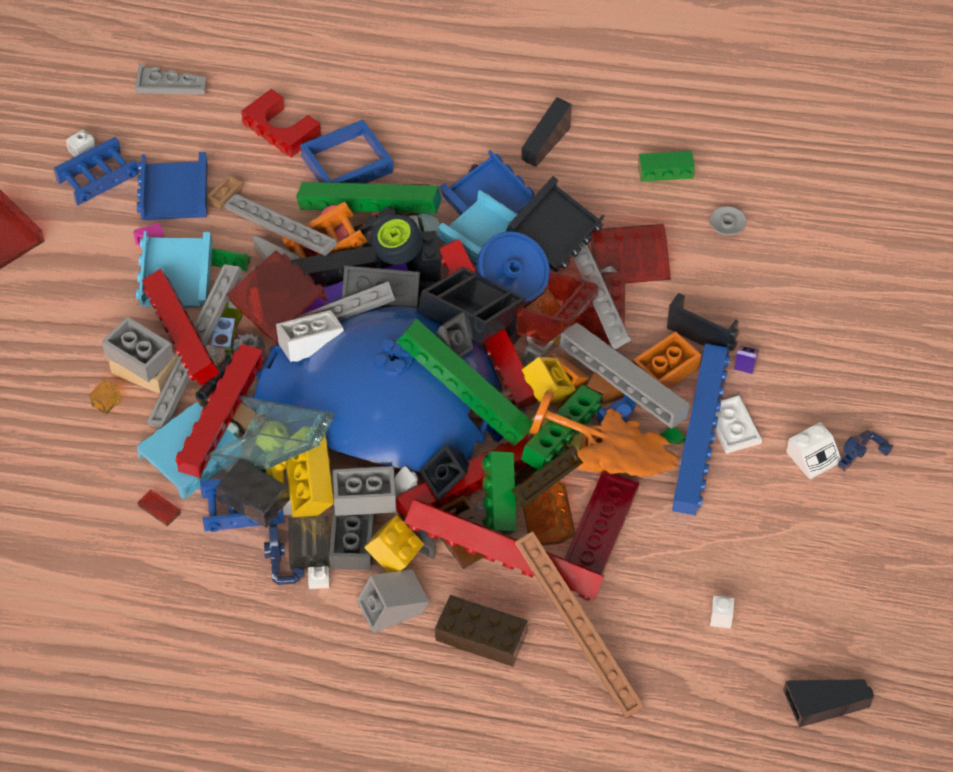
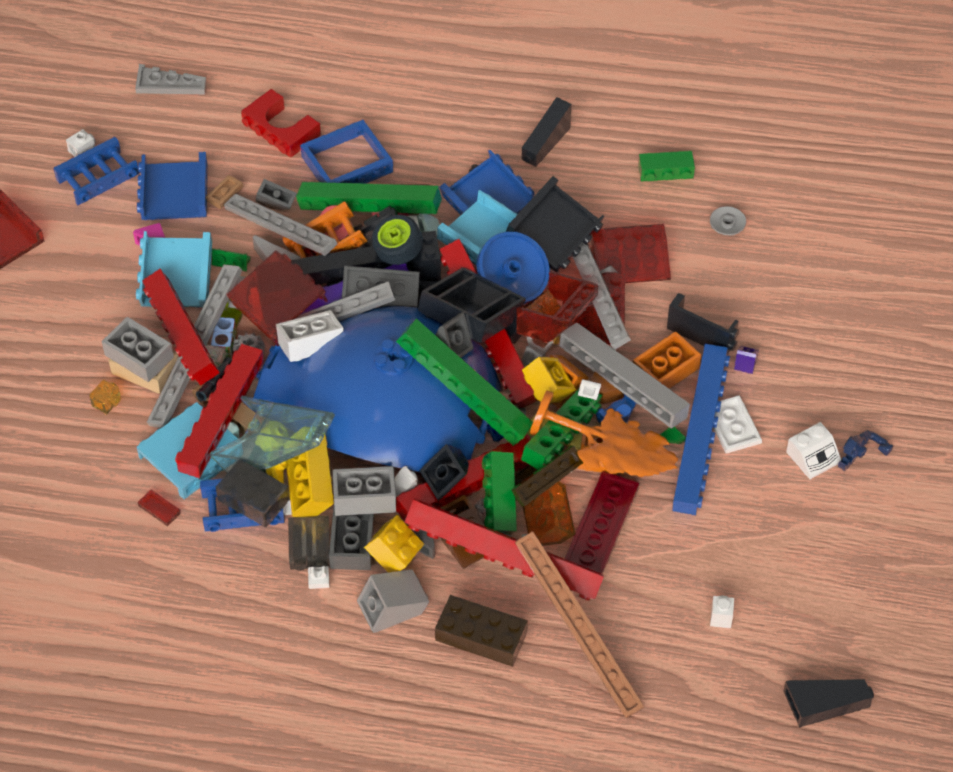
dark blue animal [264,524,305,585] -> none
none -> dark grey slope [255,179,297,210]
none -> white slope [578,379,601,400]

